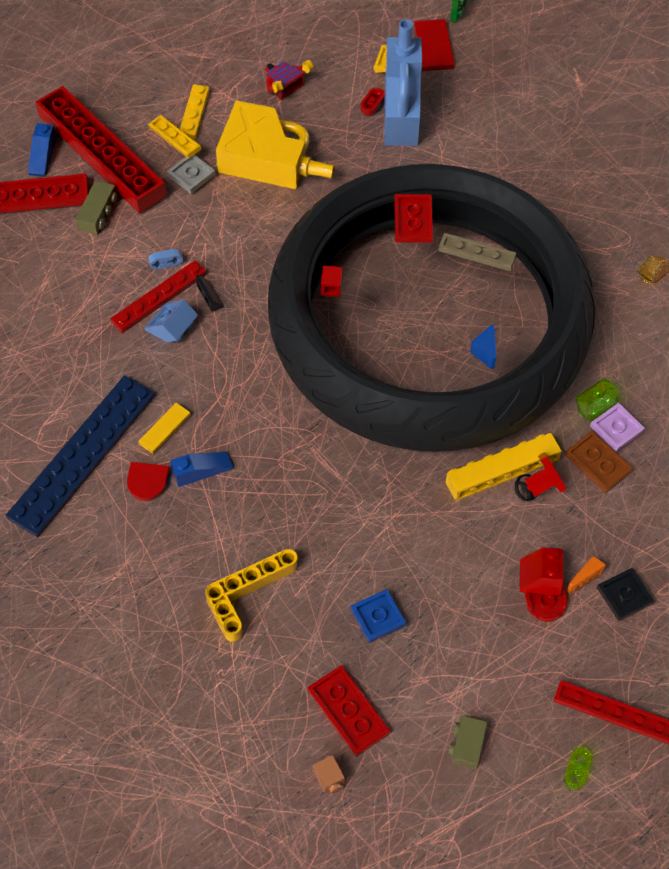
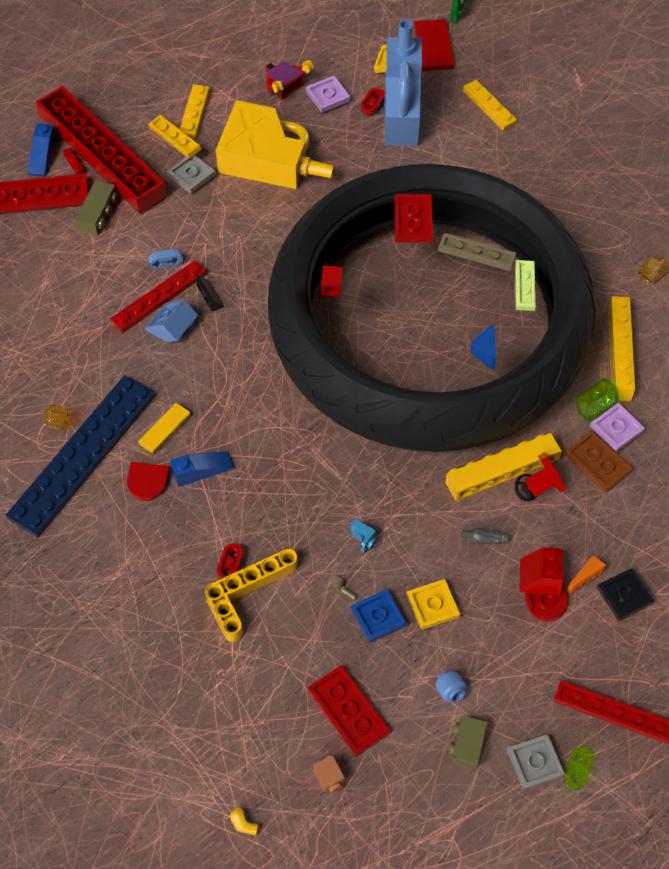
none -> clear yellow head [43,405,72,431]
none -> red axle [63,147,84,174]
none -> red plate [217,543,244,579]
none -> yellow arm [230,807,259,836]
none -> lavender plate [306,76,350,113]
none -> dark tan hand [331,576,357,600]
none -> dark azure bracket [351,519,377,553]
none -> yellow plate [406,579,460,630]
none -> medium blue head [435,671,467,703]
none -> dark grey piece [462,528,510,544]
none -> yellow plate [463,80,517,131]
none -> light grey plate [507,734,565,791]
none -> yellowish green tile [515,260,536,311]
none -> yellow brick [608,296,635,402]

